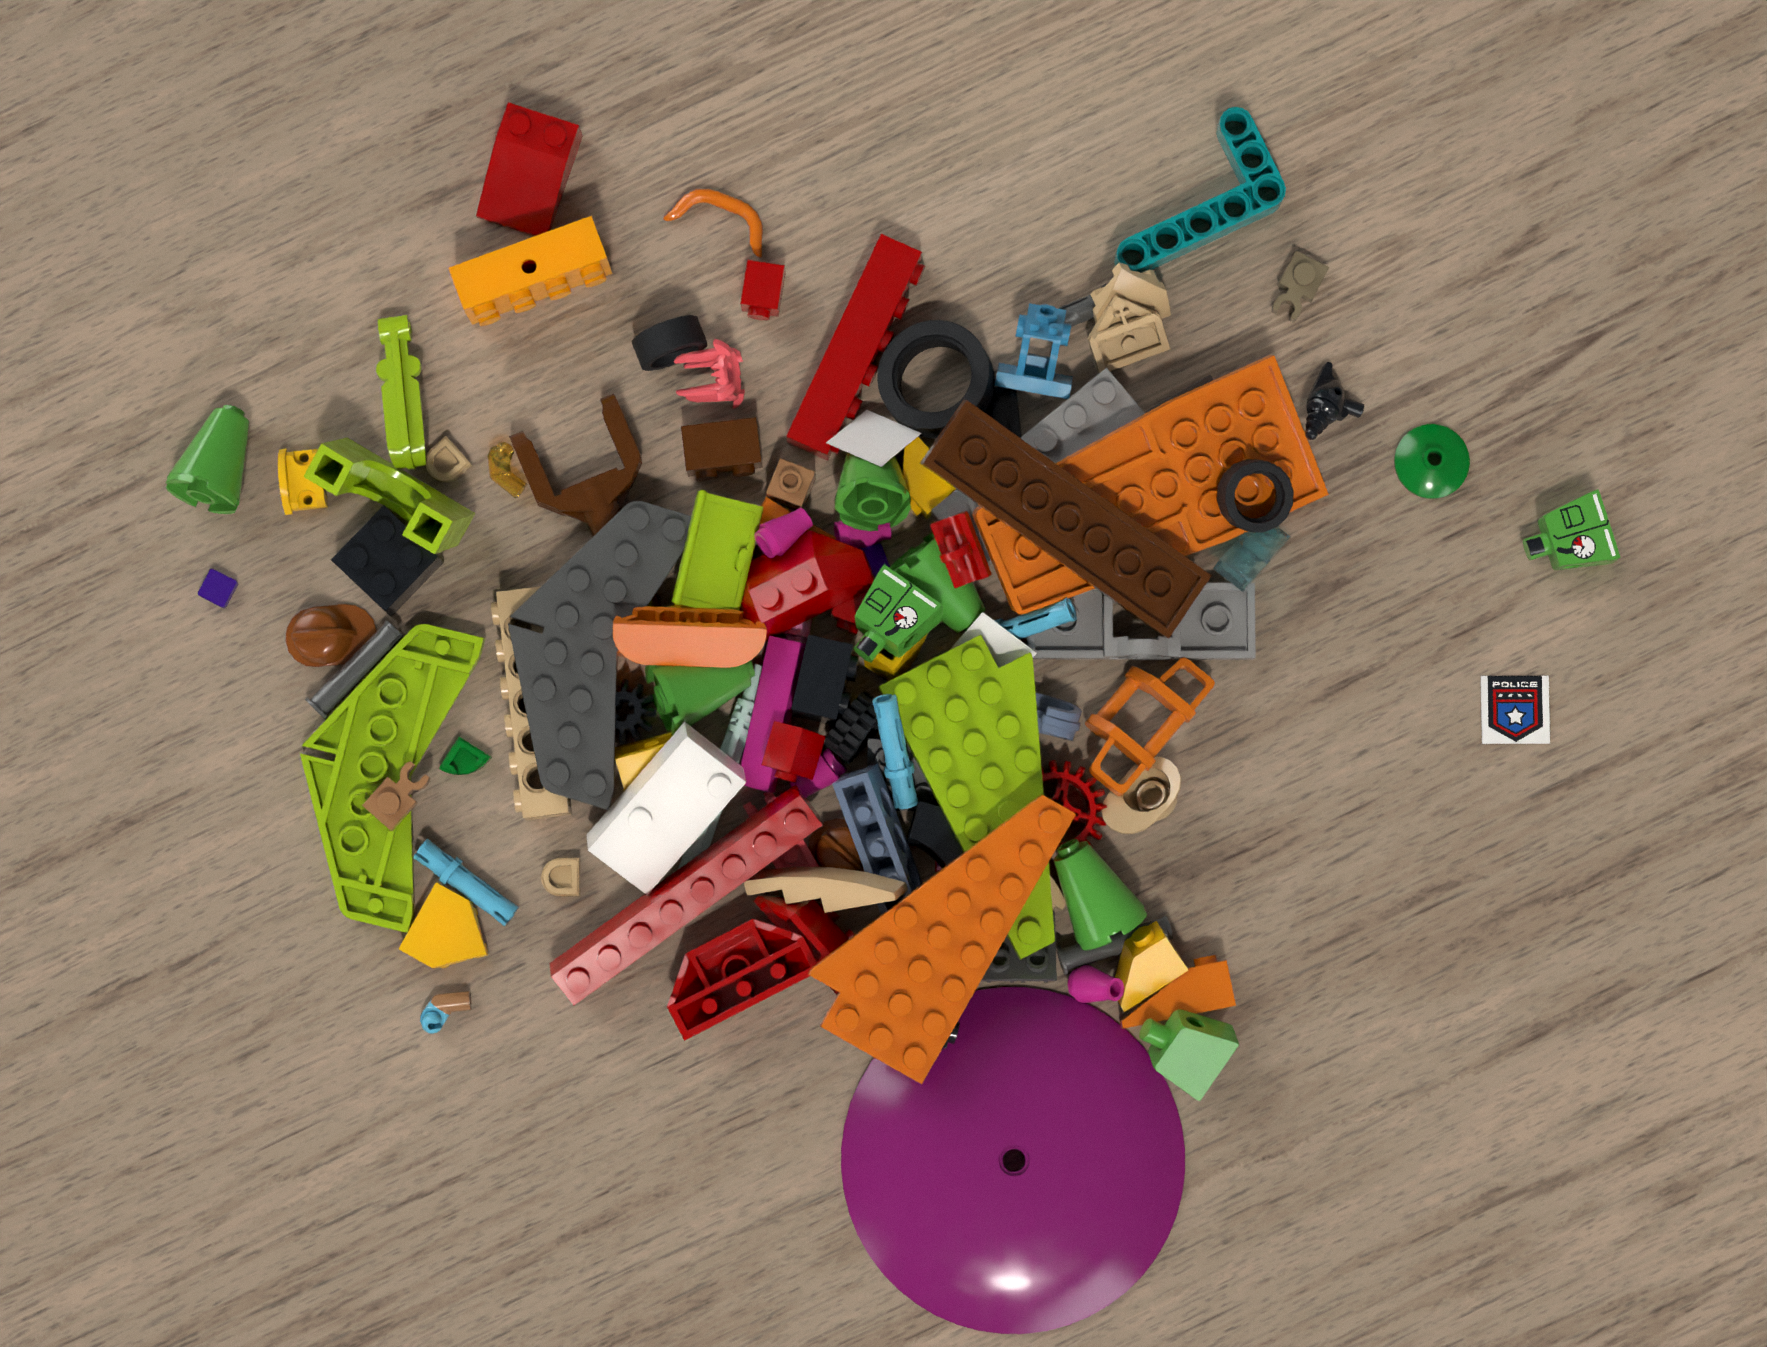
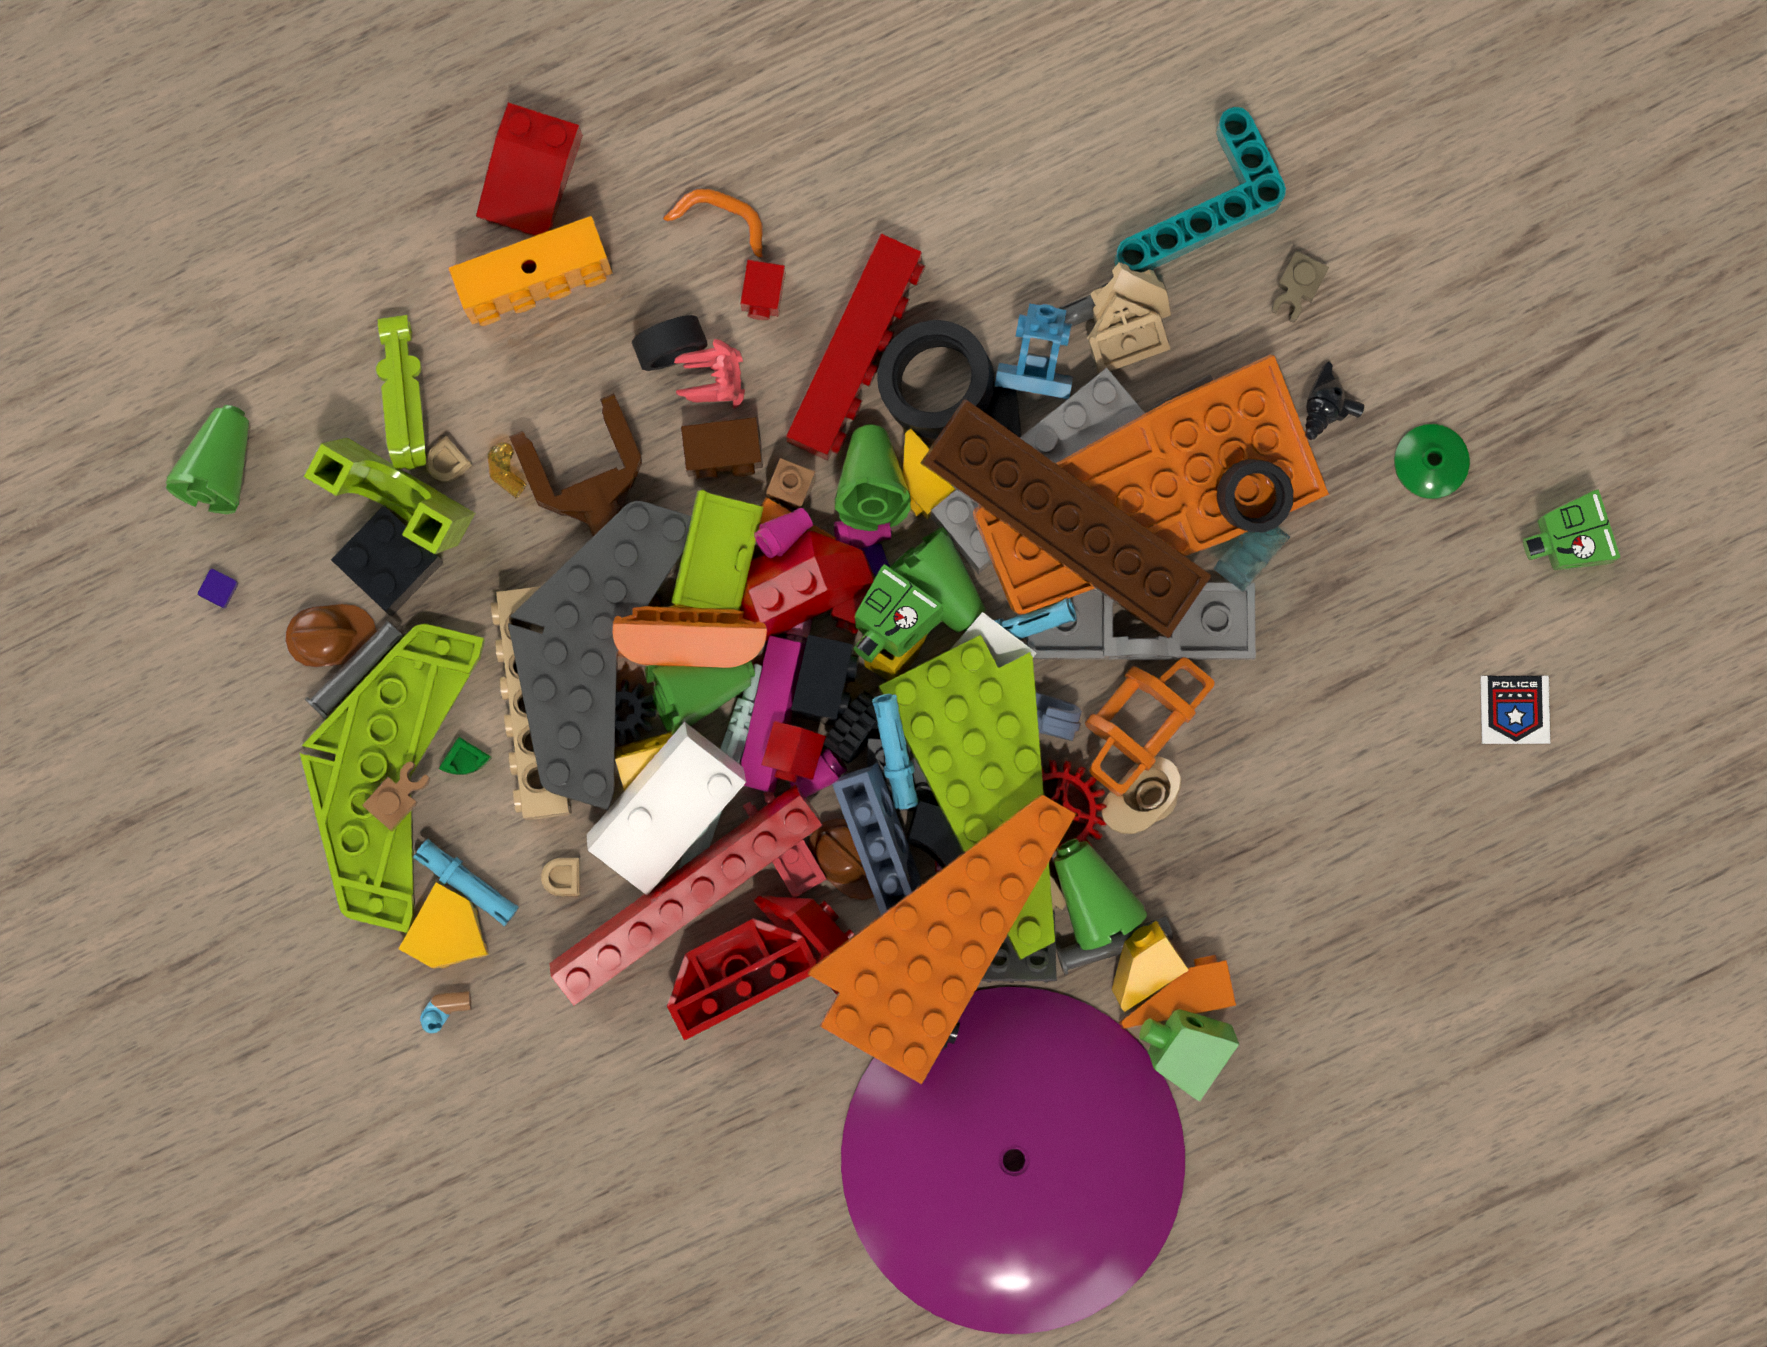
yellow piece [278,448,328,515] -> none
tan slope [744,867,908,913] -> none
white sticker [826,410,922,467] -> none
red hips [930,510,992,588] -> none
dark pink cone [1067,965,1124,1003] -> none

